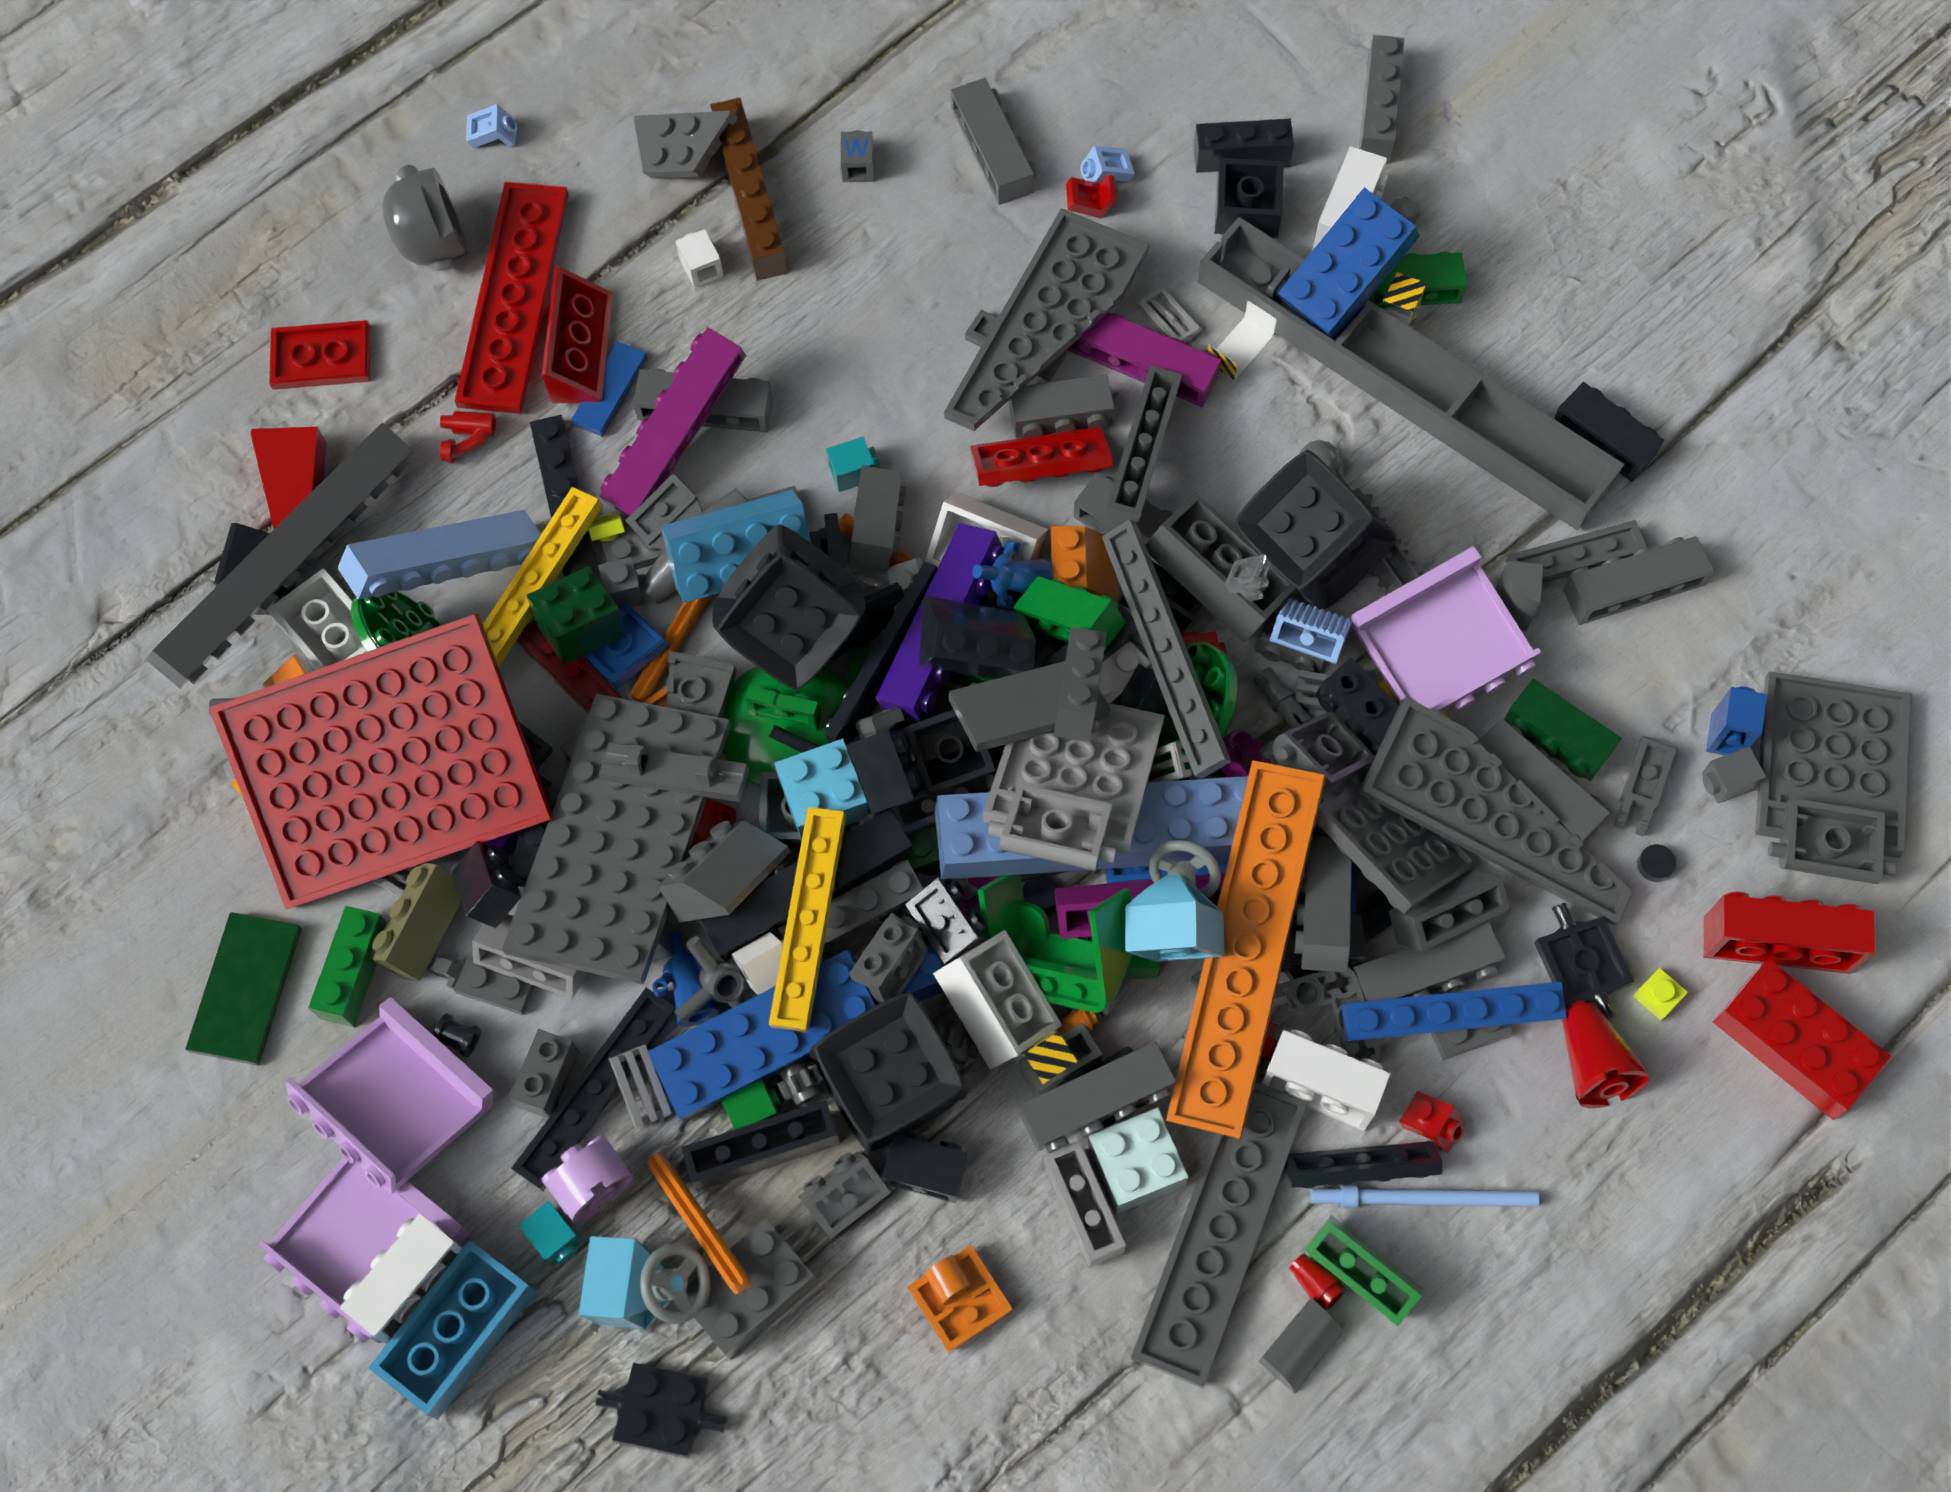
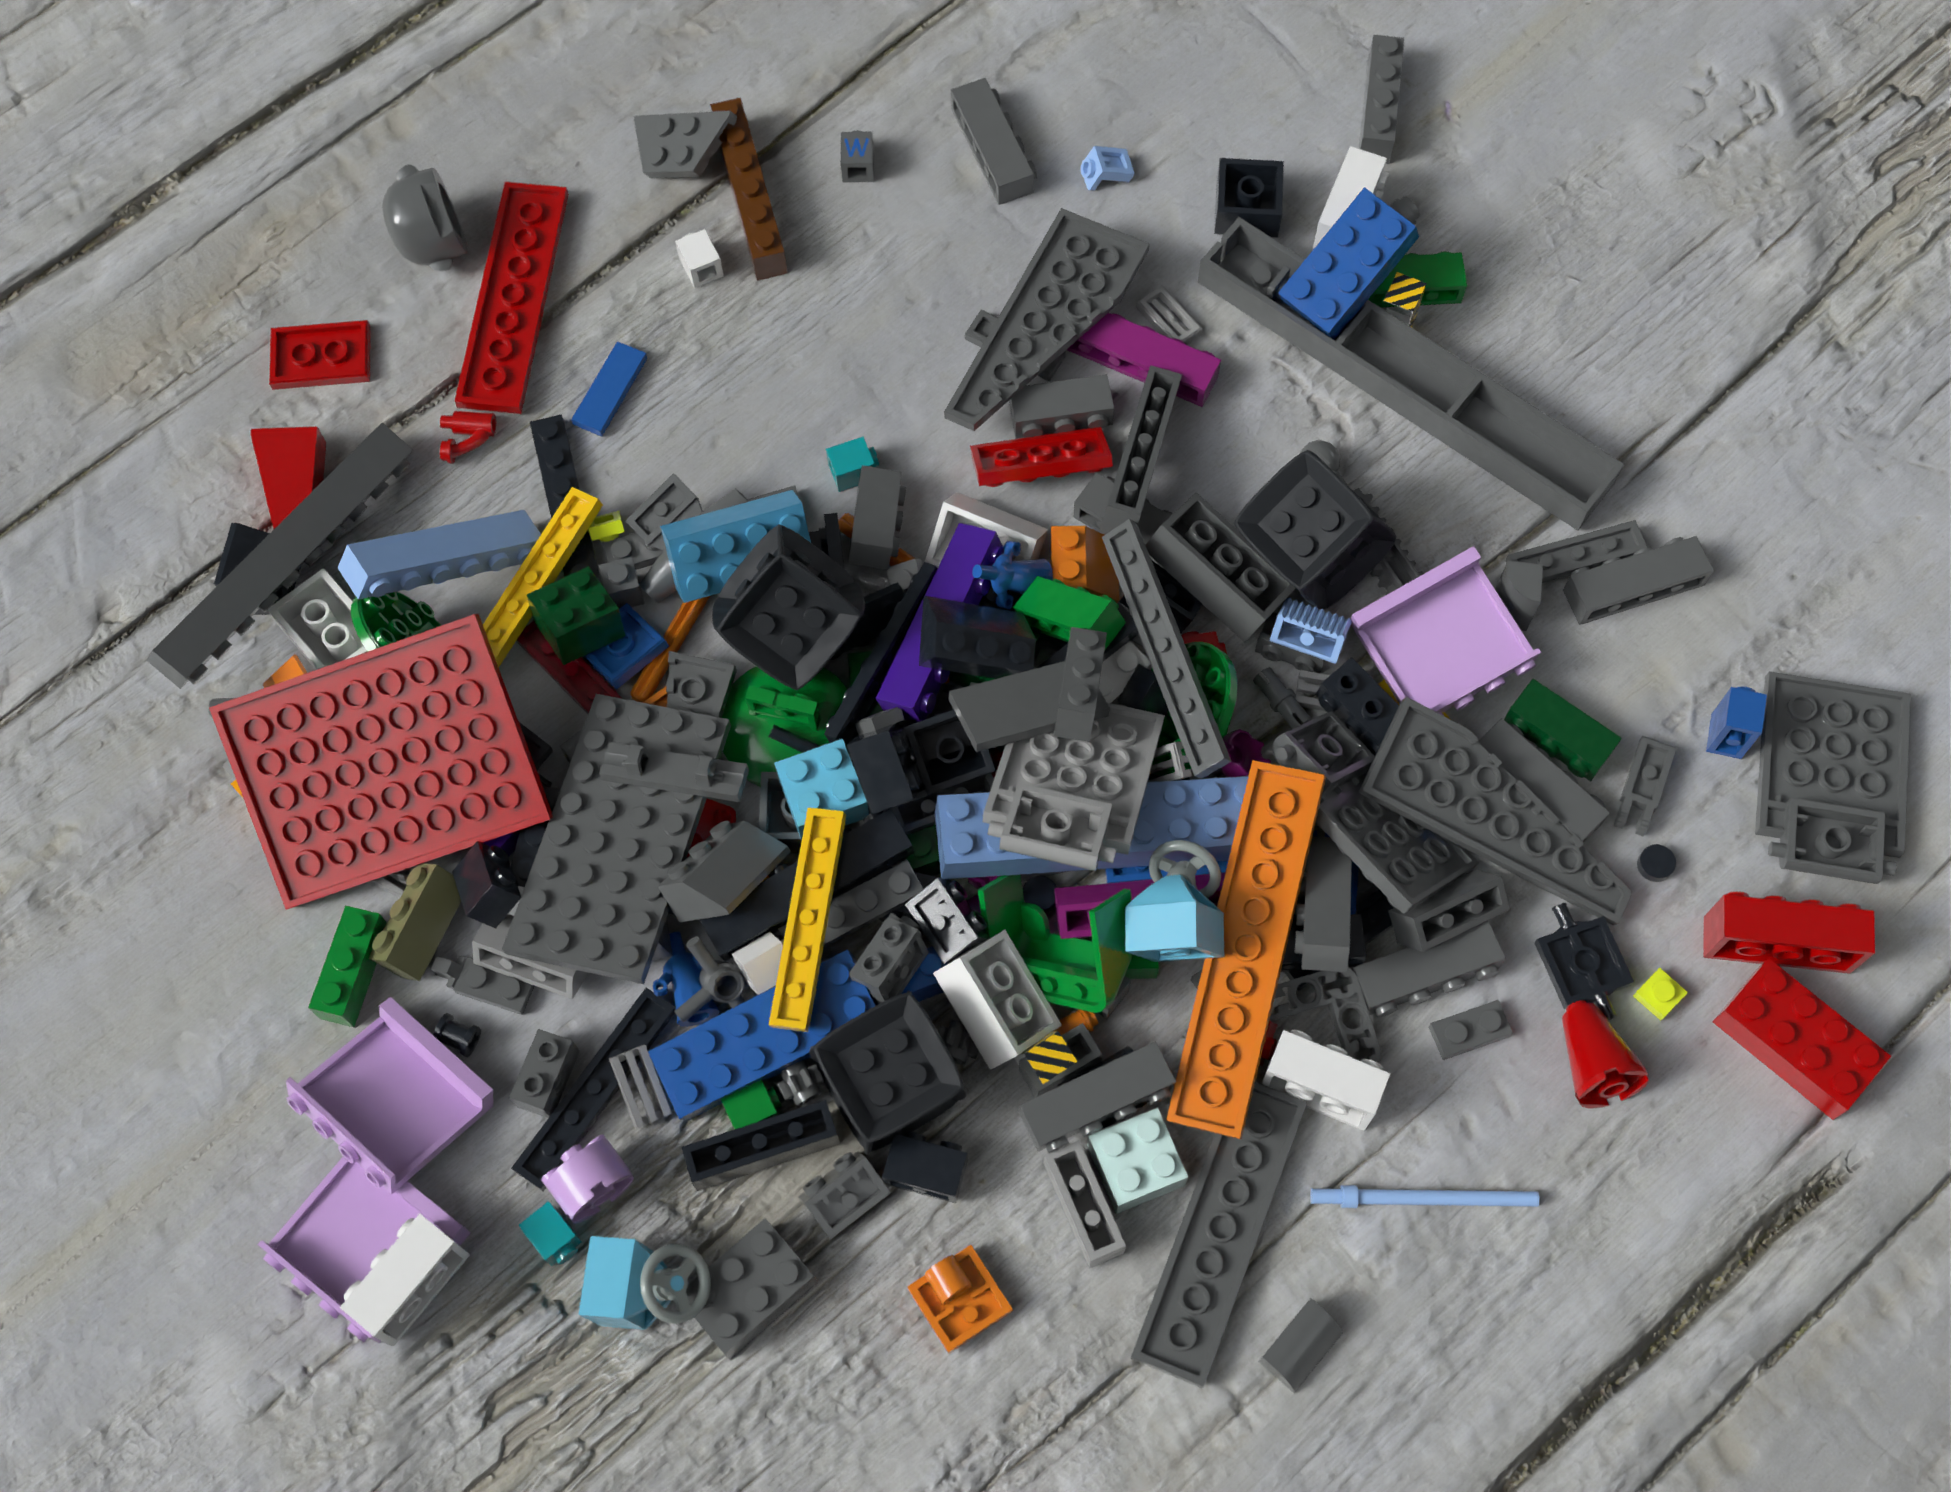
dark green tile [185,912,302,1066] -> none
dark azure brick [368,1240,537,1420] -> none
light blue bracket [466,104,517,148] -> none
red slope [542,266,613,404] -> none
black plate [595,1363,727,1459] -> none
magenta brick [599,327,746,517] -> none
dark grey brick [633,368,773,433] -> none
orange axle [647,1152,751,1295] -> none
red bracket [1066,174,1118,218] -> none
black brick [1193,118,1294,173] -> none
white sticker [1207,300,1277,381] -> none
clear tile [1225,554,1271,601] -> none
black plate [1285,1141,1442,1189] -> none
red cone [1289,1253,1347,1311] -> none
green brick [1305,1215,1423,1326] -> none
blue plate [1341,982,1567,1041] -> none
red bracket [1399,1091,1465,1153] -> none
black brick [1554,381,1664,482] -> none
dark grey brick [1702,746,1766,804] -> none

